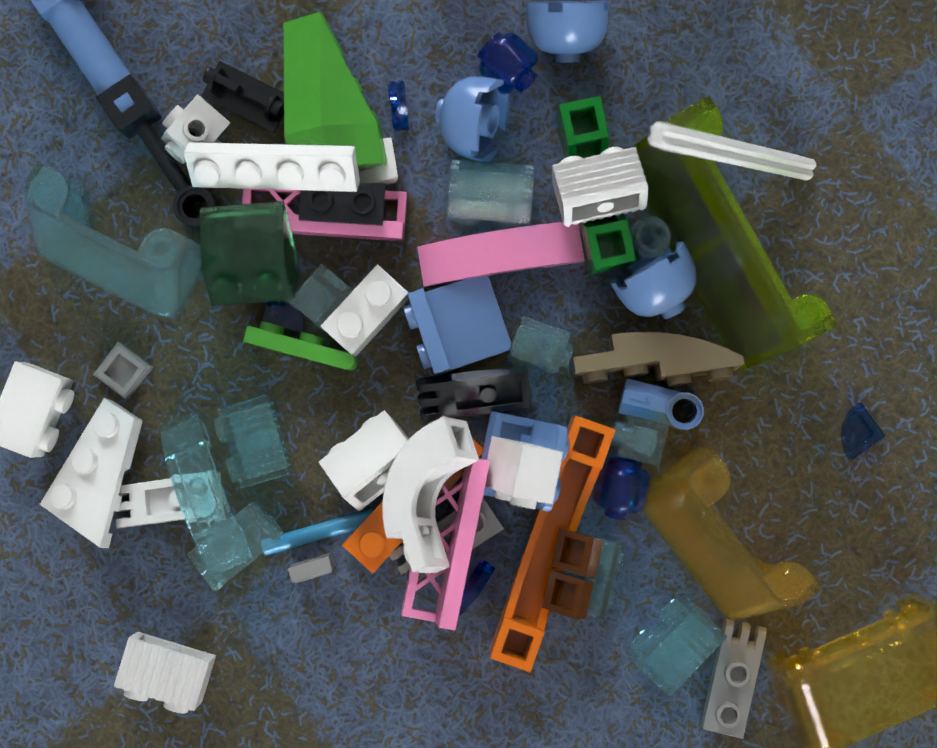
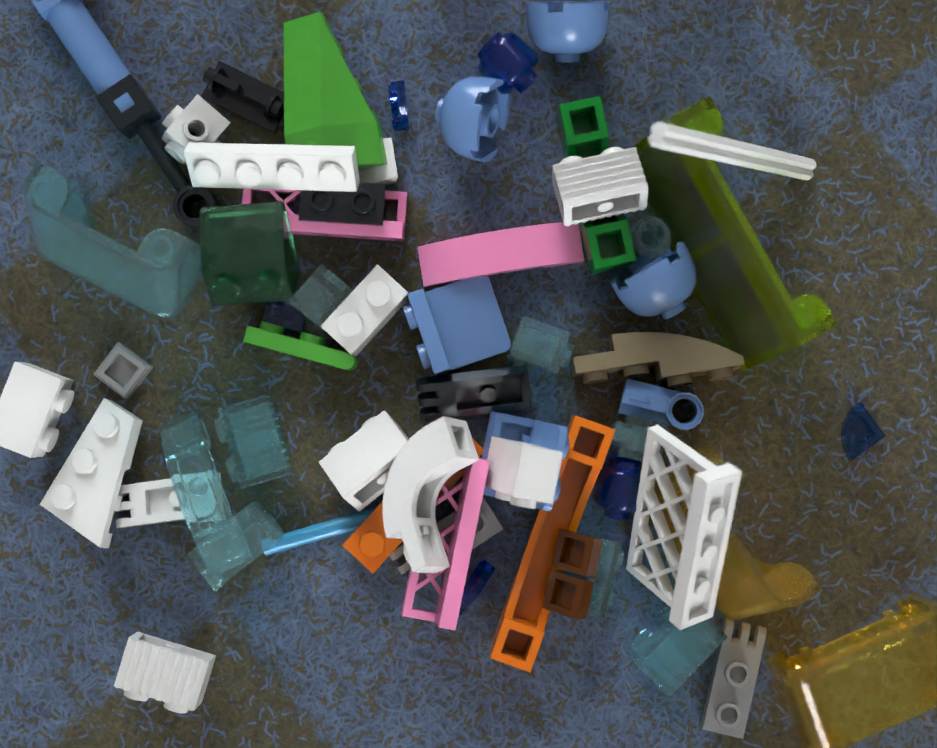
light grey tile [288,552,336,584] -> none
clear light blue brick [447,160,534,228] -> none
none -> white fence [626,425,742,630]

